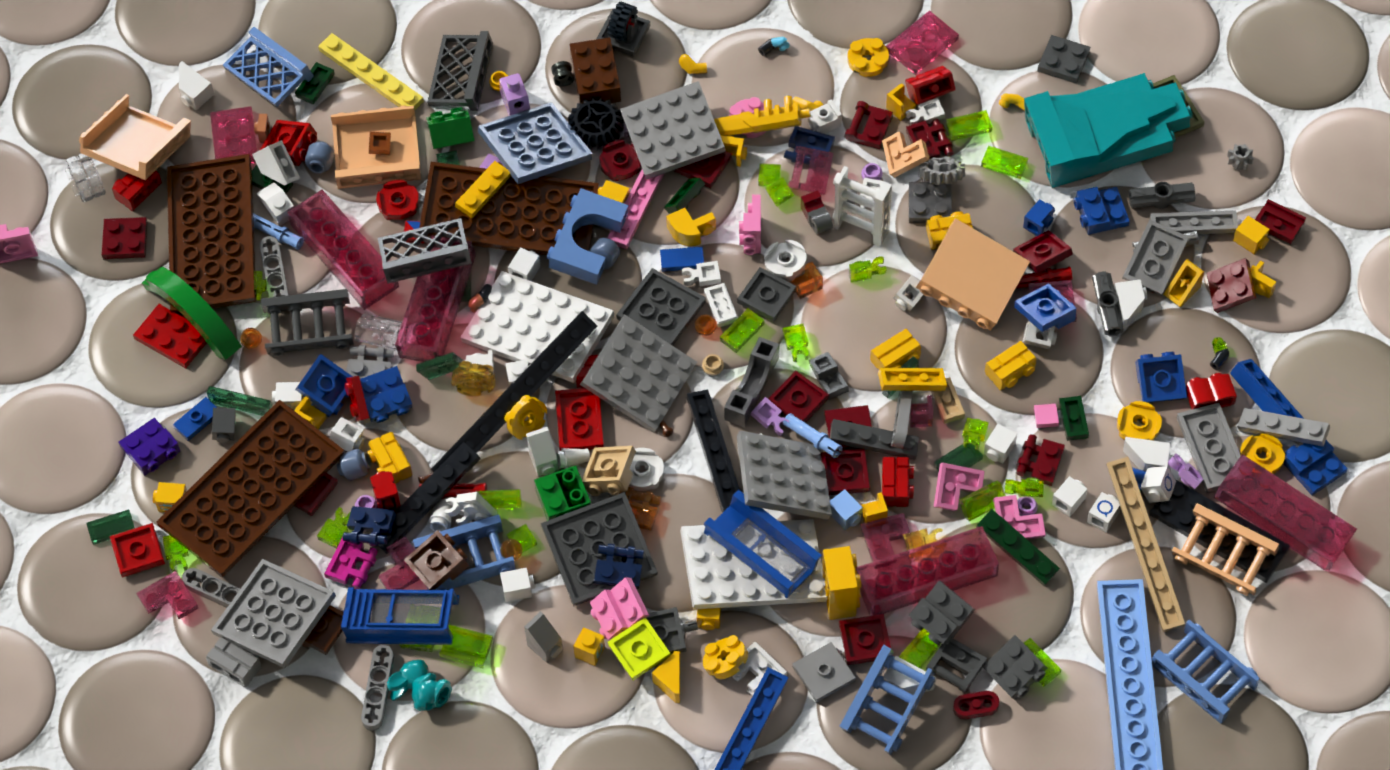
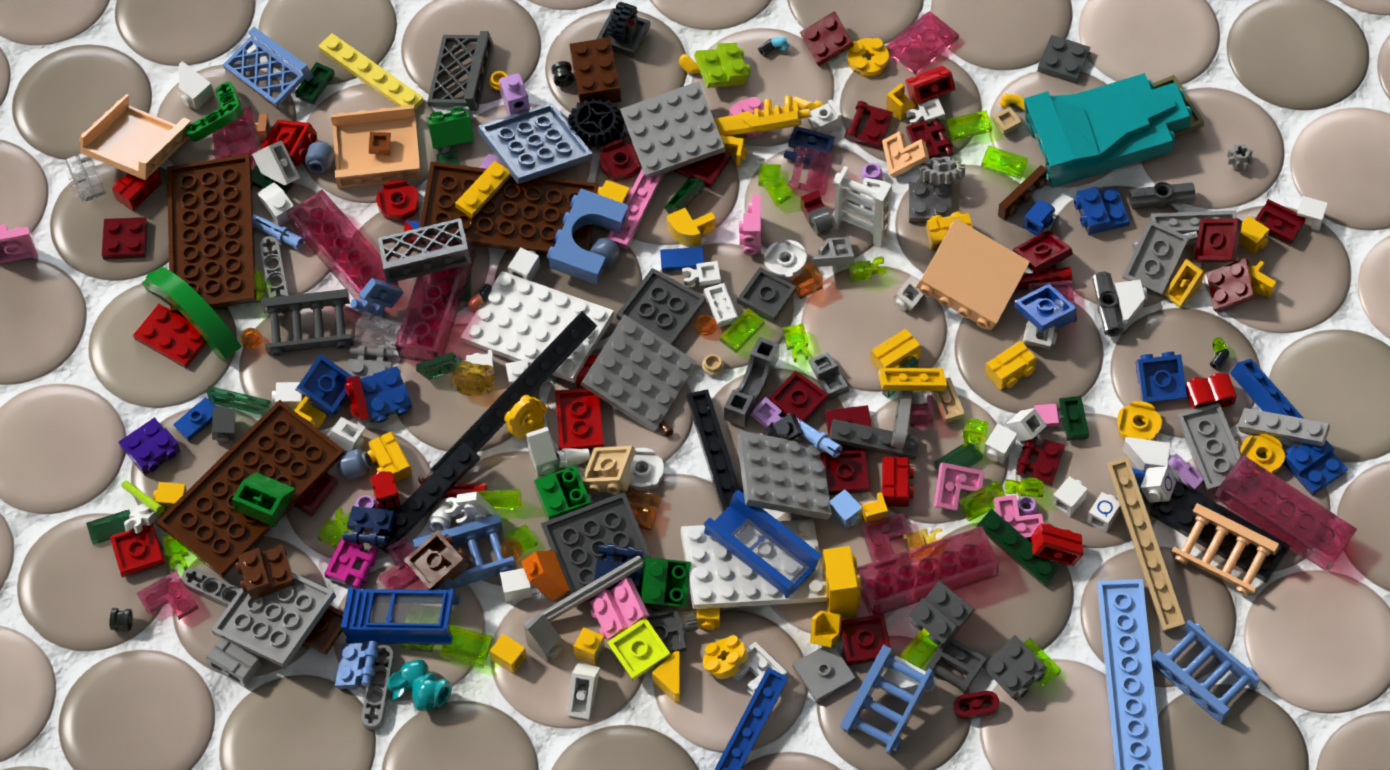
none -> pearl dark grey wheel [109,608,133,631]
none -> lime bar [122,480,164,514]
none -> white plate [124,504,161,534]
none -> green beam [186,81,244,142]
none -> green slope [232,472,296,527]
none -> reddish brown plate [235,544,295,600]
none -> medium blue plate [335,641,379,690]
none -> medium blue plate [350,278,404,317]
none -> yellow panel [489,634,527,674]
none -> orange slope [521,550,570,601]
none -> light grey axle [524,556,644,626]
none -> white slope [567,663,600,719]
none -> green slope [640,557,691,607]
none -> lime plate [694,42,751,88]
none -> black plate [767,413,803,440]
none -> dark red plate [800,11,854,66]
none -> yellow panel [810,610,842,648]
none -> light grey wing [812,237,854,267]
none -> tan plate [992,107,1022,135]
none -> reddish brown plate [998,165,1047,220]
none -> white brick [1006,408,1047,441]
none -> red brick [1031,523,1084,566]
none -> dark red plate [1194,218,1242,262]
none -> white panel [1297,196,1327,231]

